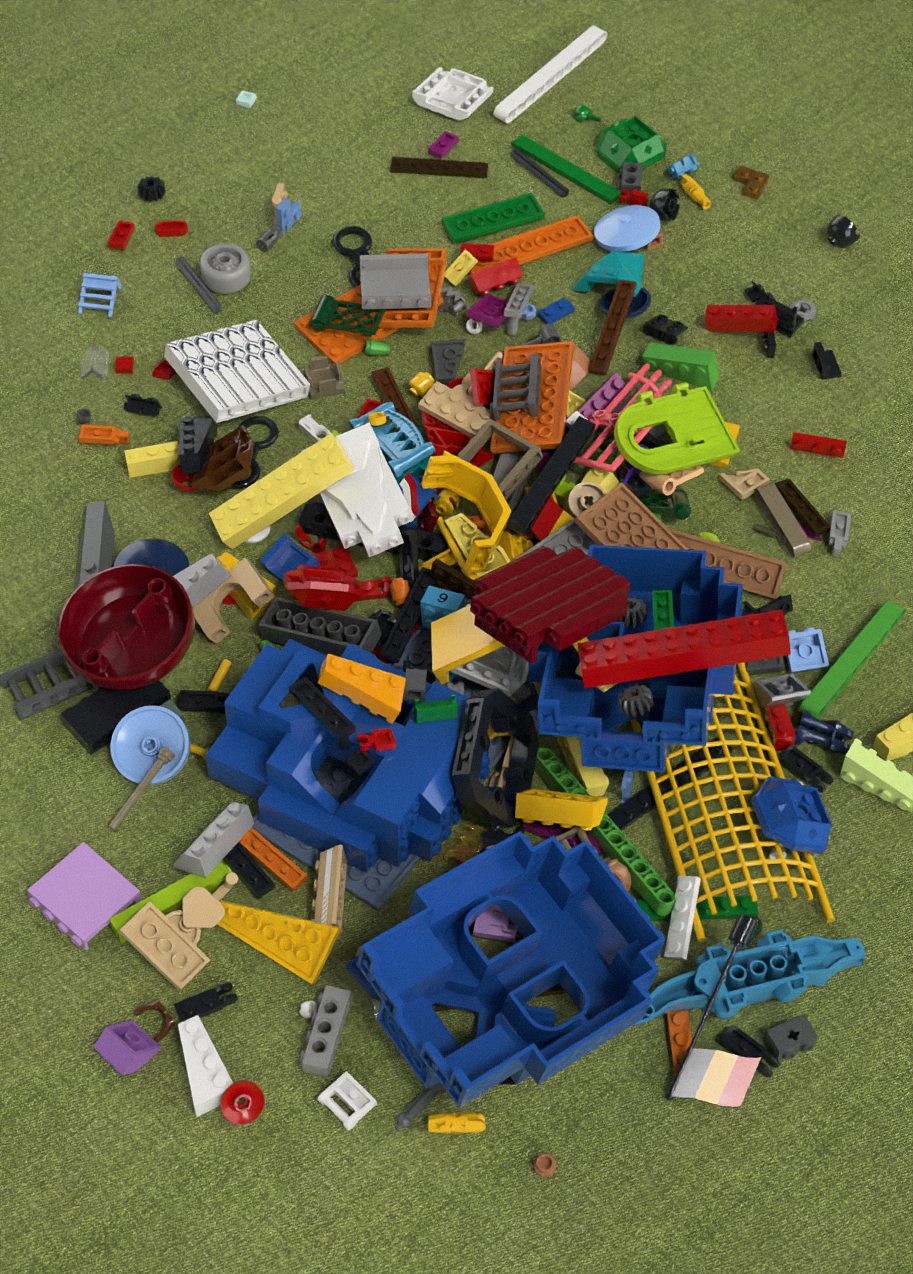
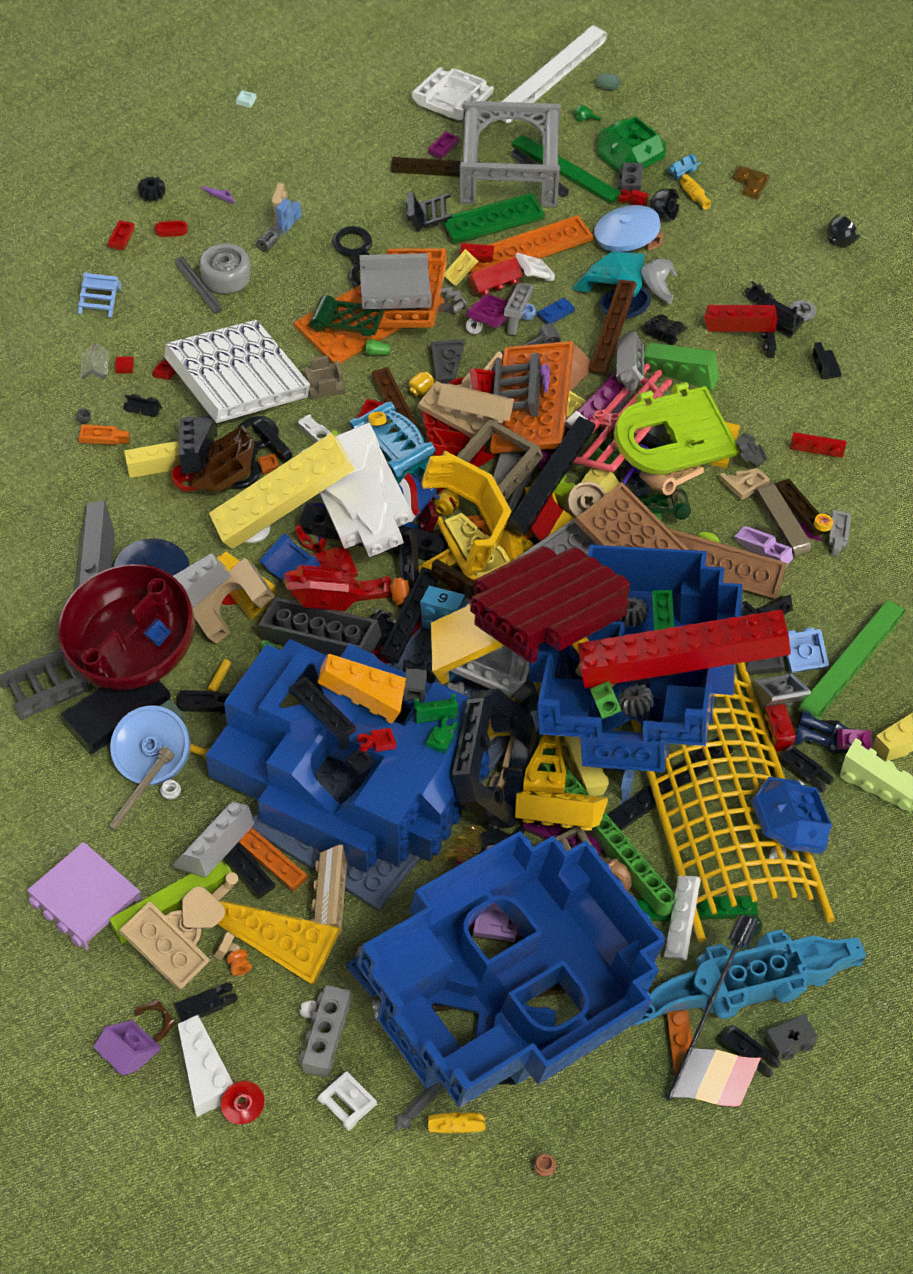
none -> blue tile [144,619,171,647]
none -> white plate [160,780,181,799]
none -> medium lavender hand [202,186,235,204]
none -> tan tile [213,932,240,960]
none -> orange wheel [227,950,252,976]
none -> black beam [252,419,293,463]
none -> orange tile [258,453,280,475]
none -> black plate [405,192,453,232]
none -> green plate [426,717,457,754]
none -> tan brick [437,383,514,423]
none -> light grey arch [460,101,560,207]
none -> white plate [515,253,555,282]
none -> yellow plate [523,735,566,794]
none -> medium lavender hand [539,363,550,393]
none -> bright green brick [590,681,621,719]
none -> sand green brick [597,73,621,91]
none -> light grey hinge [616,331,644,392]
none -> light grey piece [641,259,677,305]
none -> lavender slope [734,526,793,564]
none -> dark grey plate [735,433,767,467]
none -> yellow tile [814,514,833,532]
none -> magenta plate [837,729,872,750]

